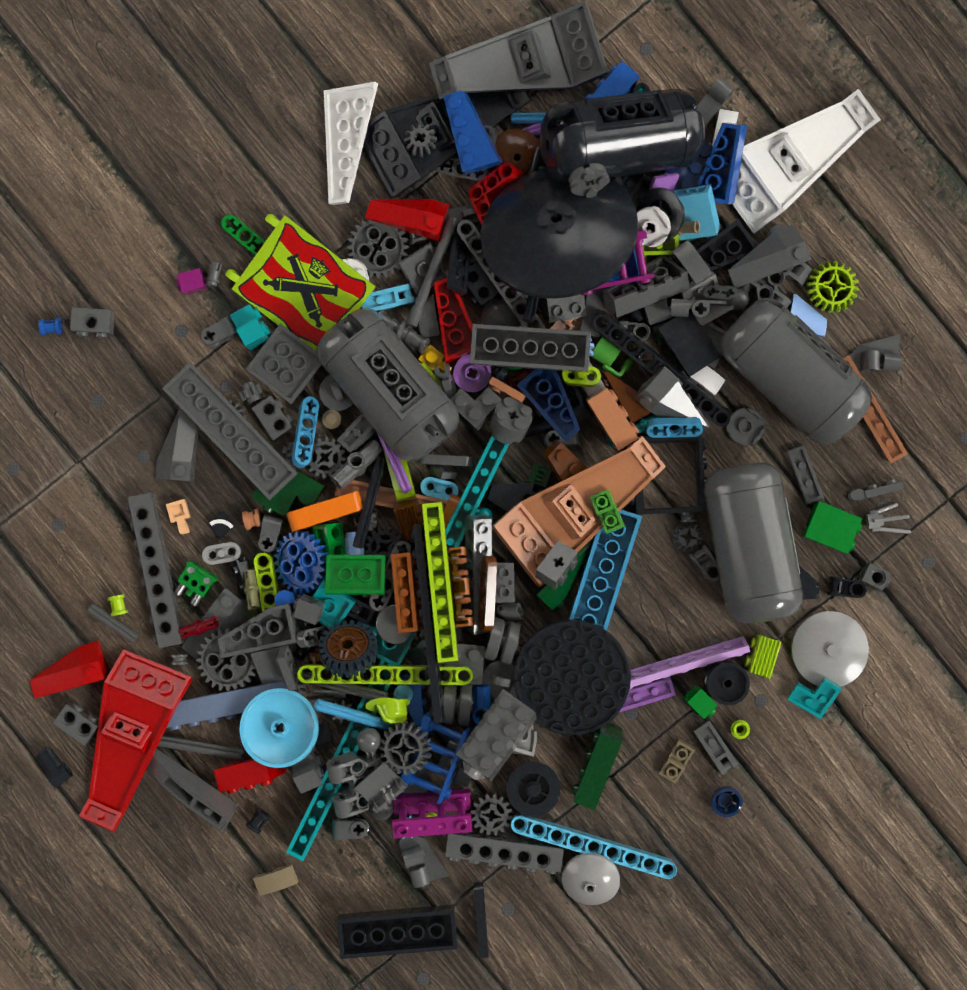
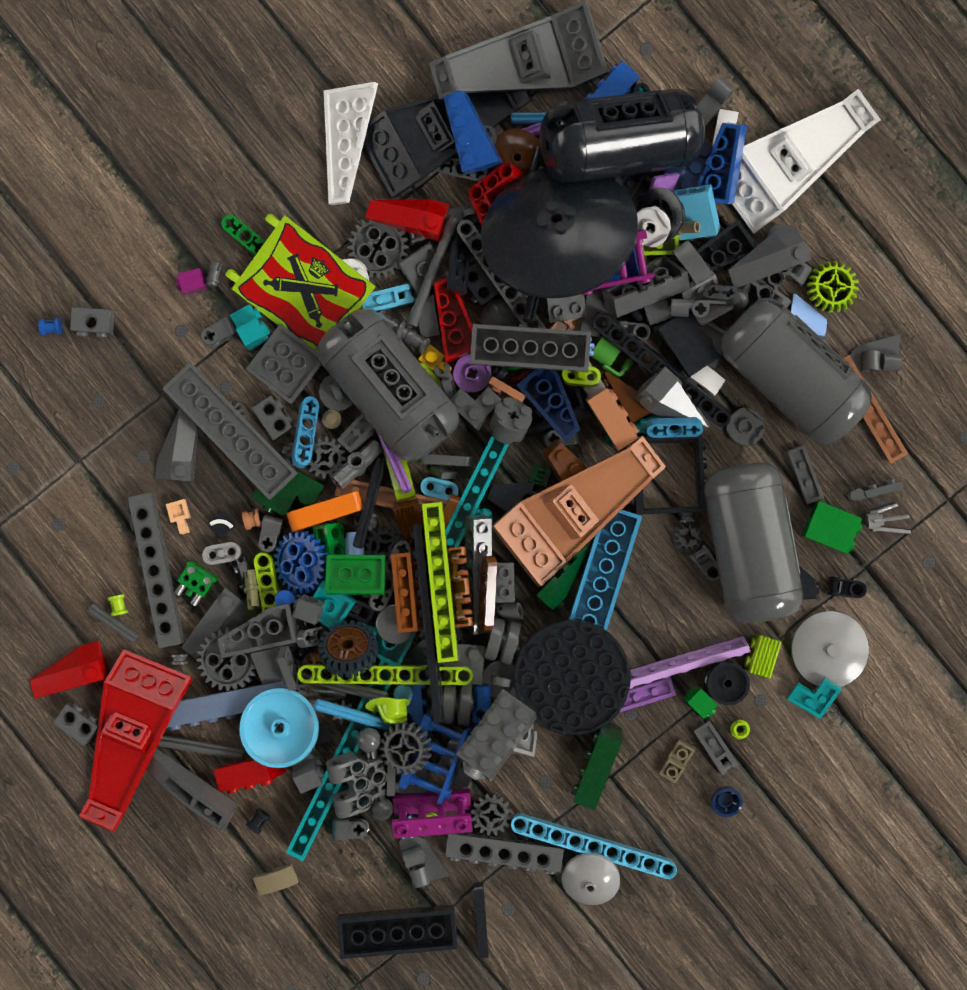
black piece [36,746,73,788] -> none
dark red pin [179,616,219,639] -> none
dark grey gear [238,381,263,405] -> none
dark grey hinge [354,762,408,813] -> none
dark grey gear [404,123,437,157] -> none
black wheel [506,762,561,816] -> none
dark grey brick [535,541,578,590] -> none
dark grey plate [569,163,610,198] -> none
bright green slope [590,489,625,534] -> none
dark grey brick [857,563,891,591] -> none

